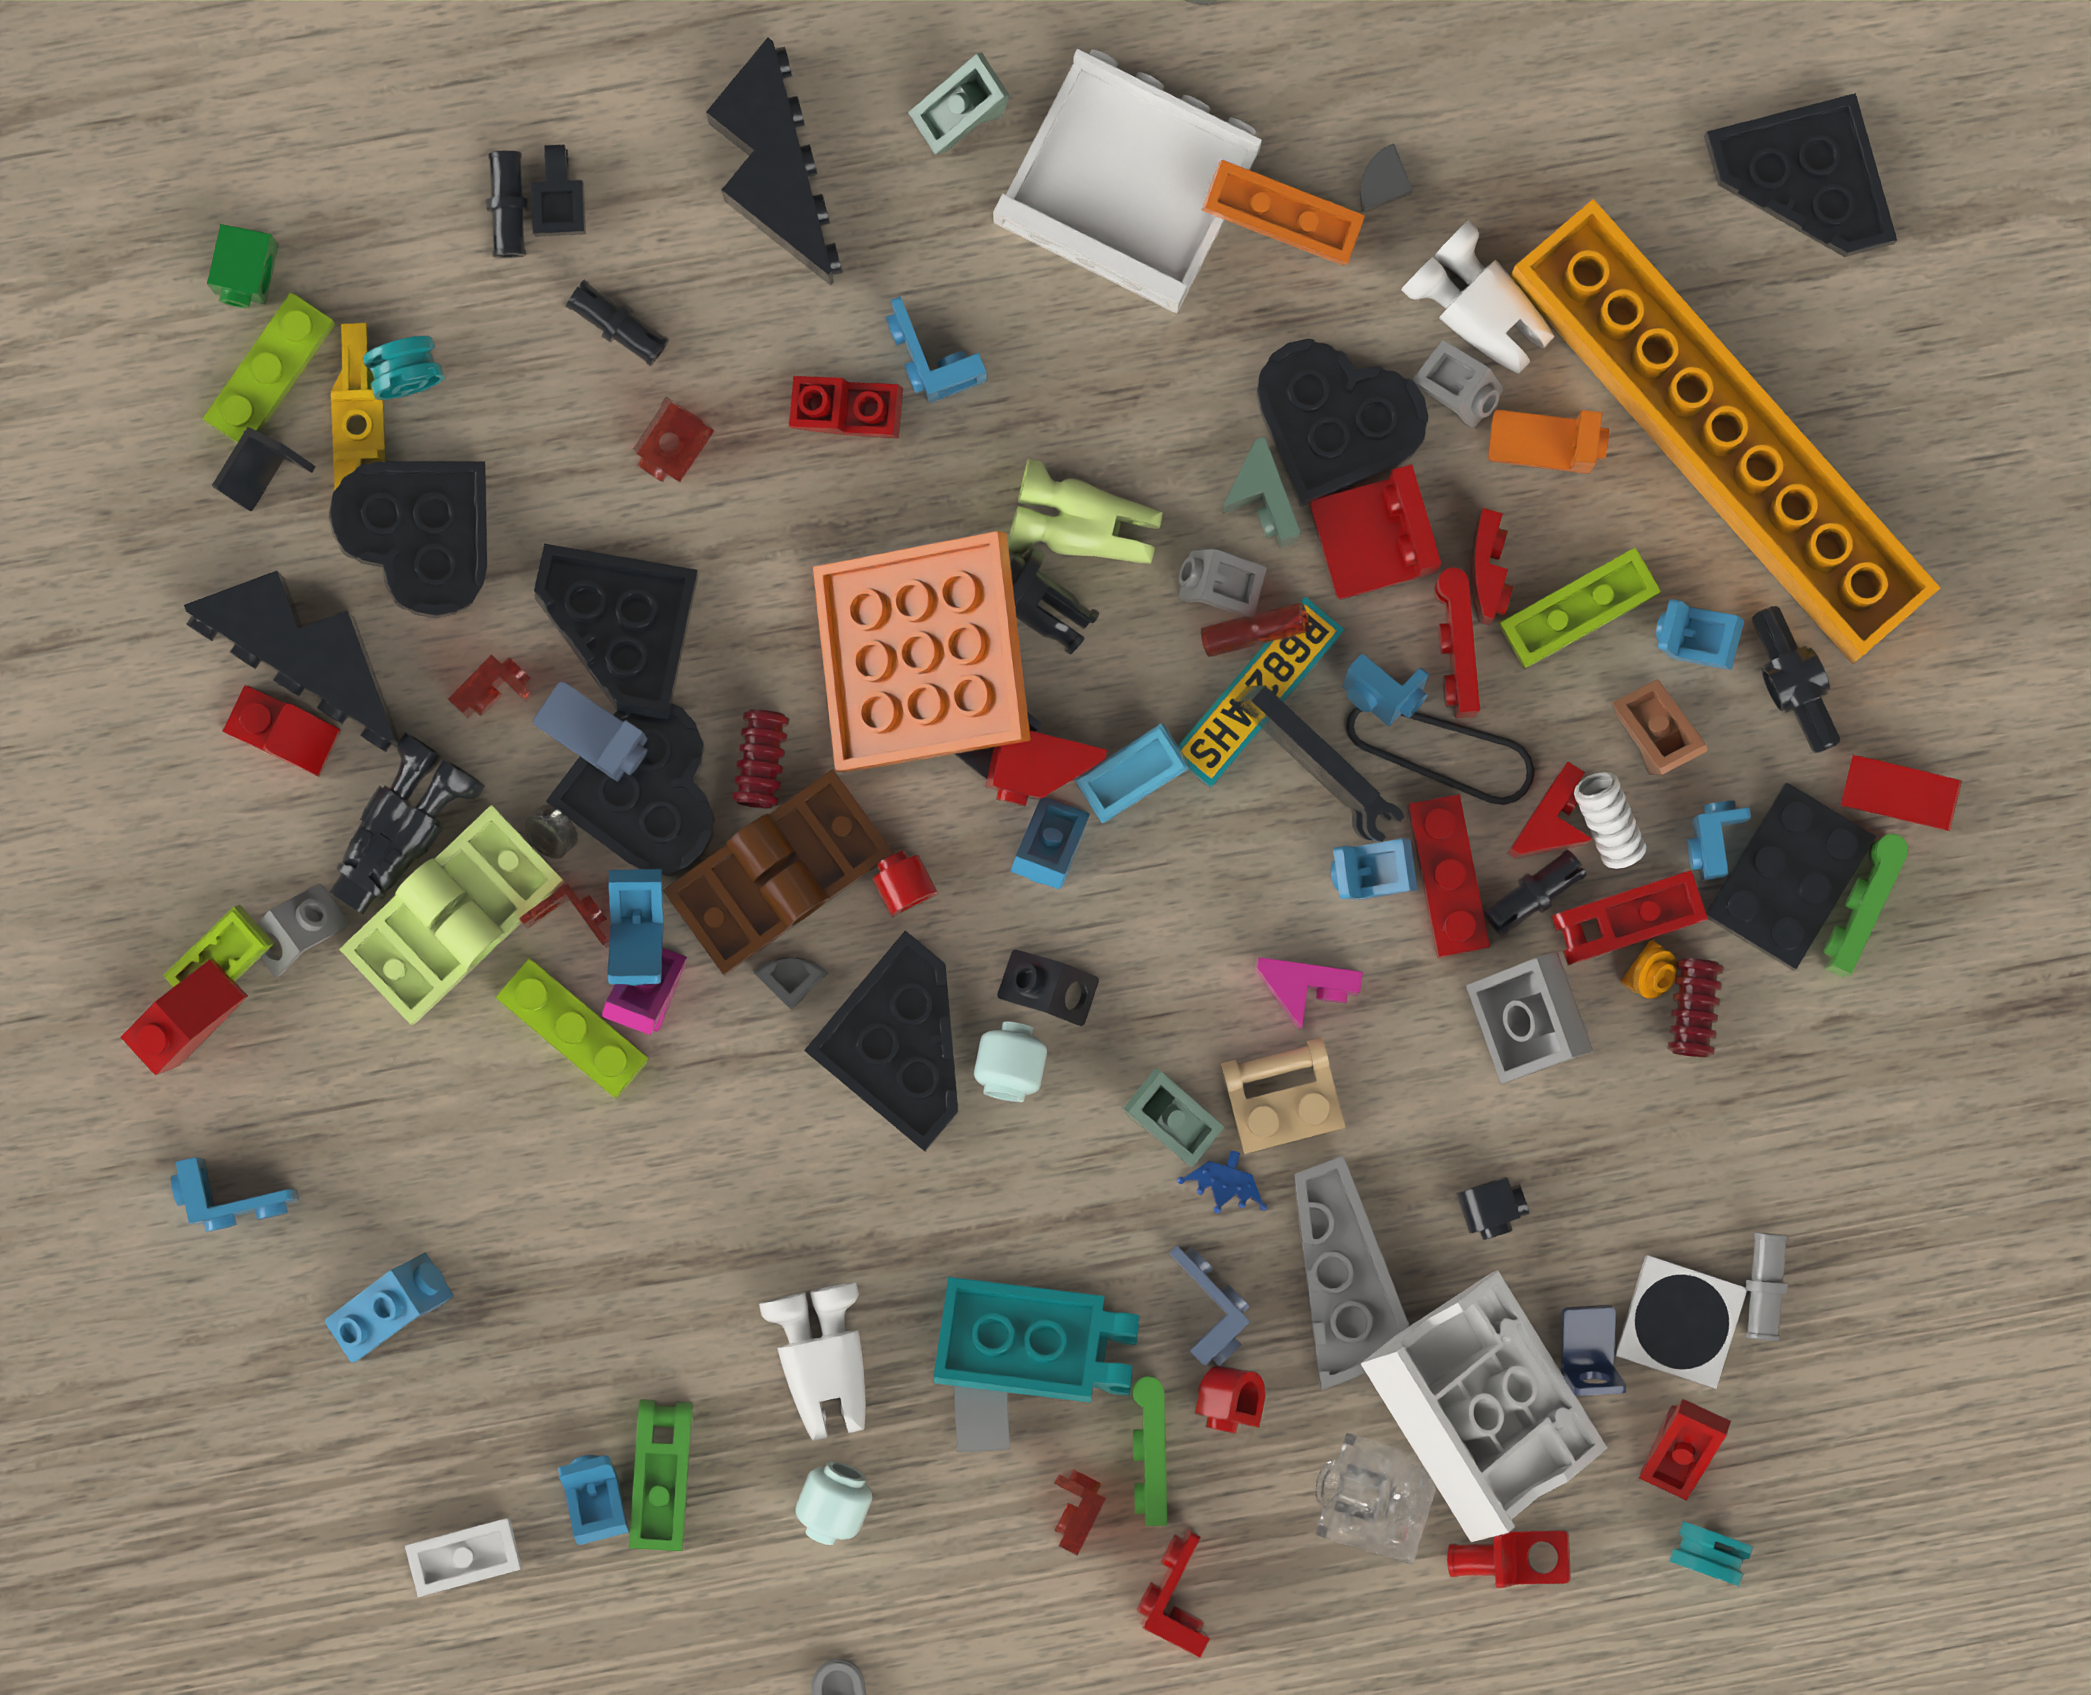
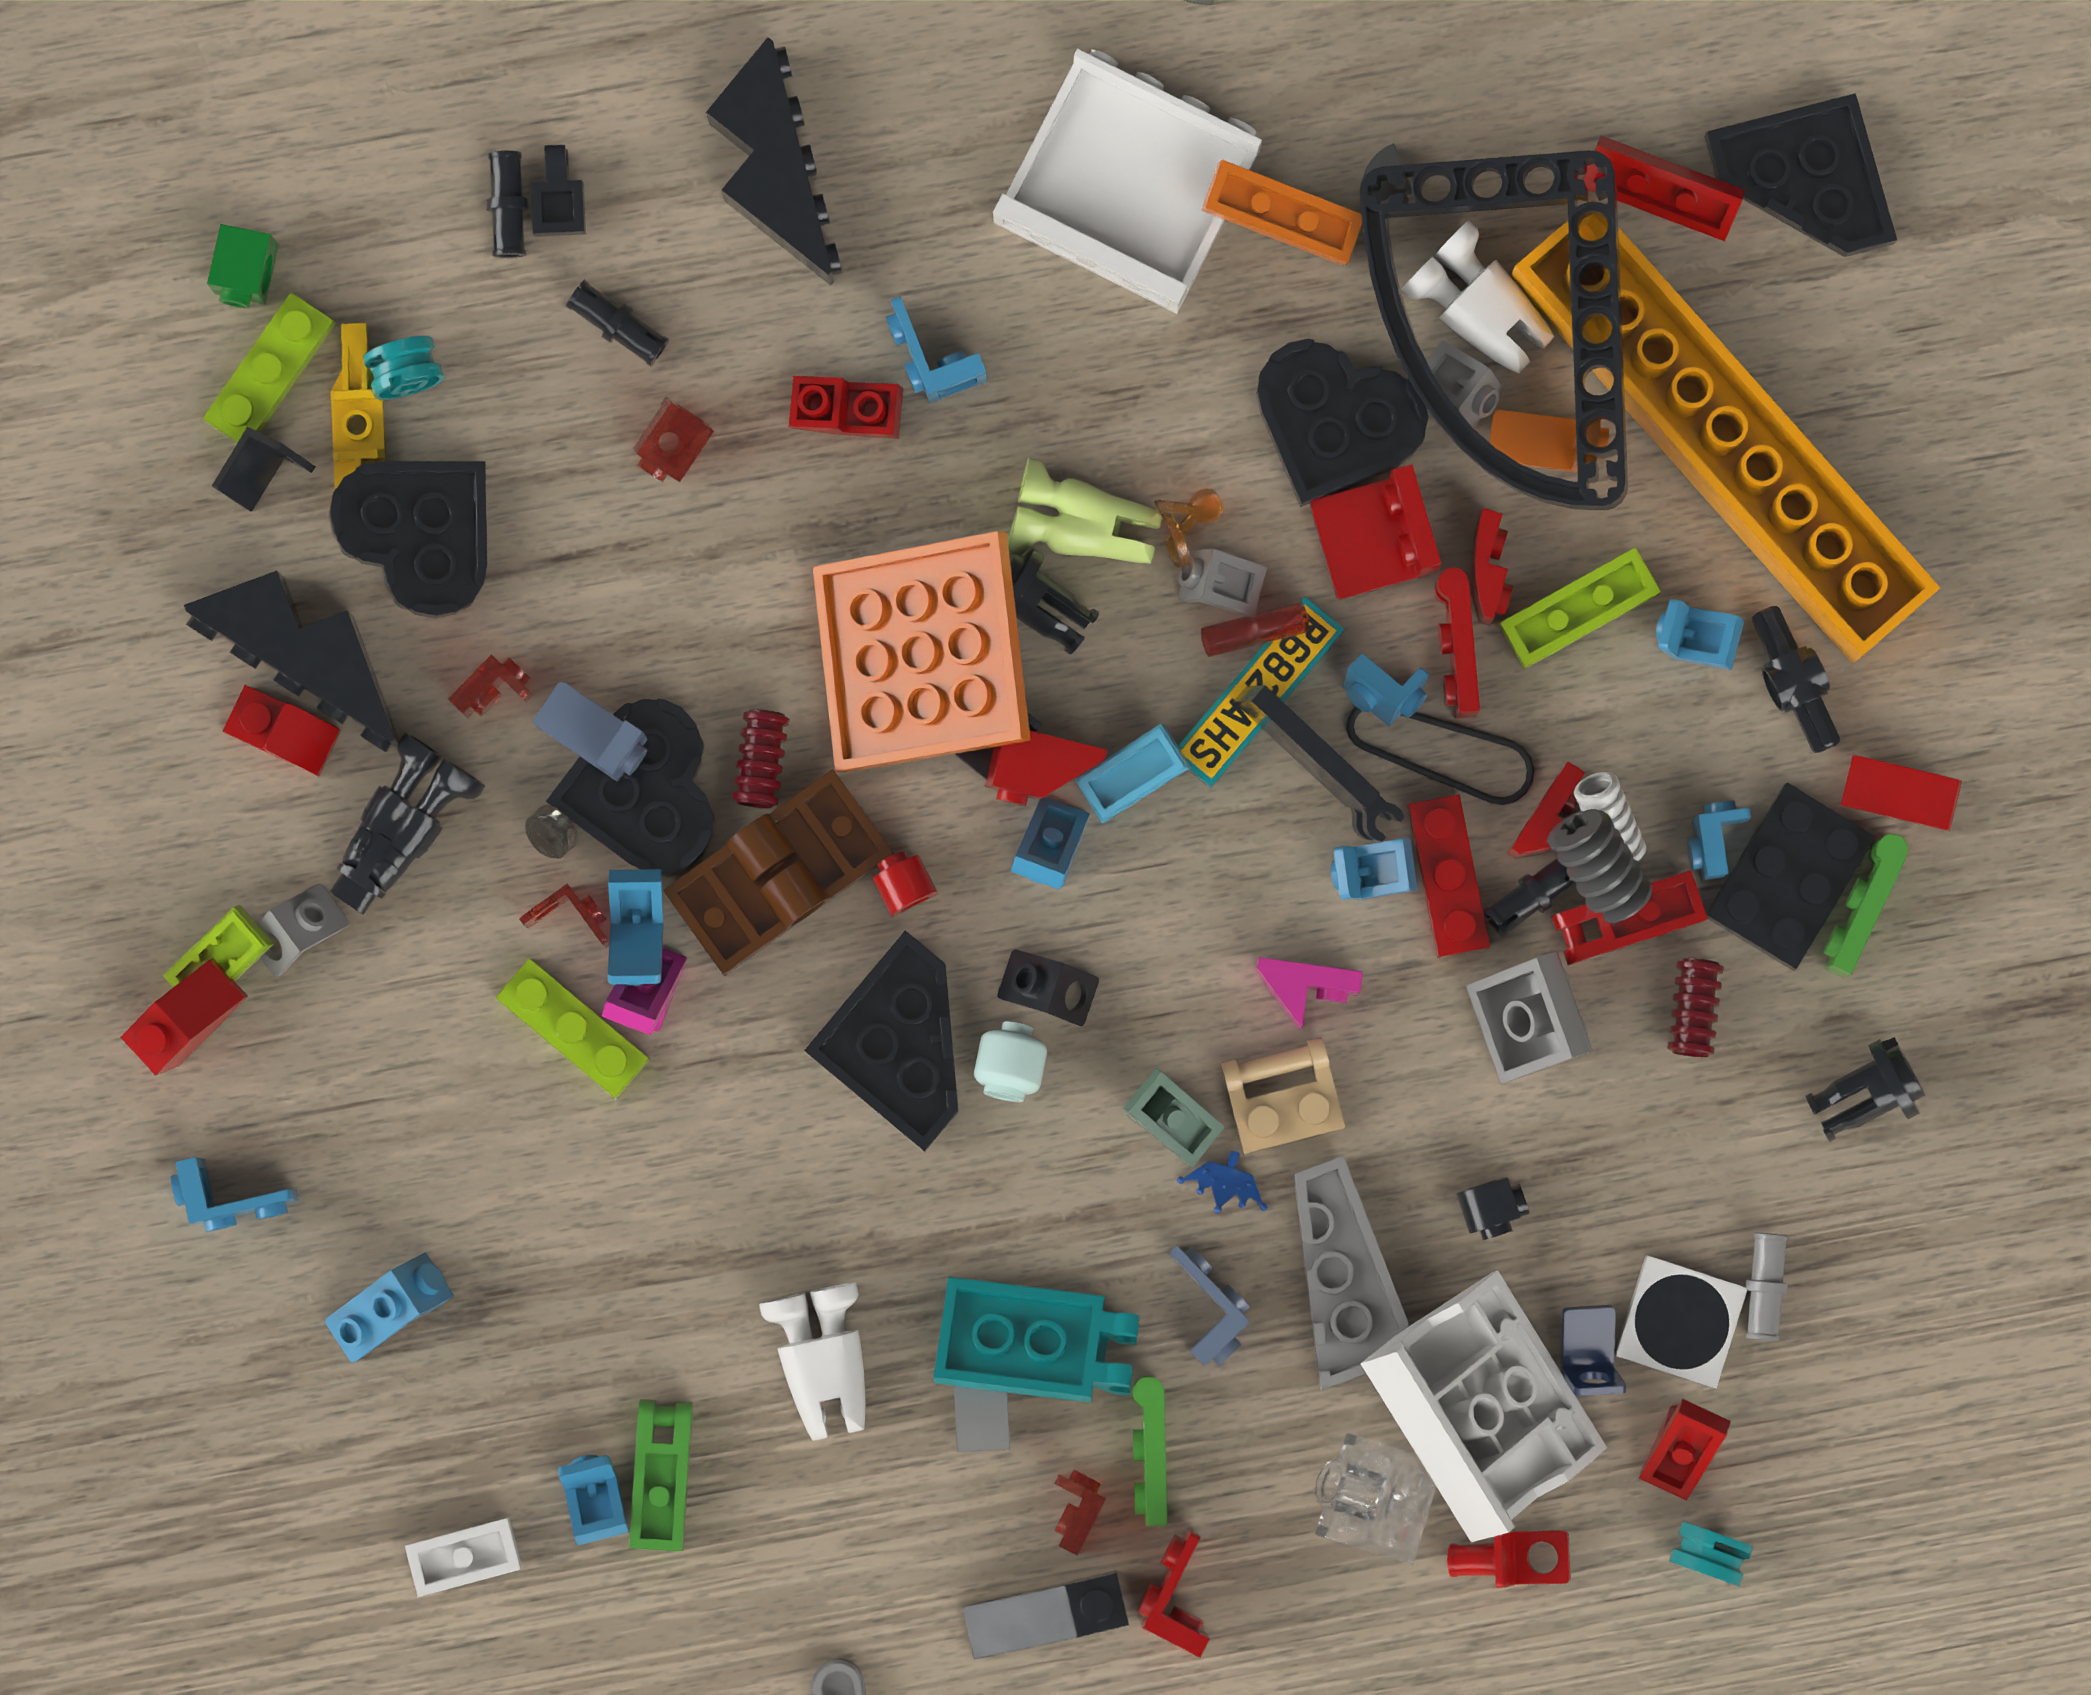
yellowish green plate [339,805,565,1026] -> none
black plate [534,544,698,720] -> none
dark grey tile [754,958,828,1010] -> none
light aqua head [795,1462,872,1545] -> none
slope [908,52,1010,155] -> none
red plate [1195,1366,1265,1434] -> none
sand green slope [1222,436,1301,548] -> none
nougat slope [1613,679,1708,775] -> none
light orange plate [1620,940,1677,999] -> none
none -> slope [962,1570,1129,1659]
none -> clear orange piece [1154,488,1224,571]
none -> black beam [1360,150,1628,510]
none -> dark grey piece [1547,809,1652,923]
none -> red plate [1583,135,1746,242]
none -> black piece [1805,1037,1925,1141]

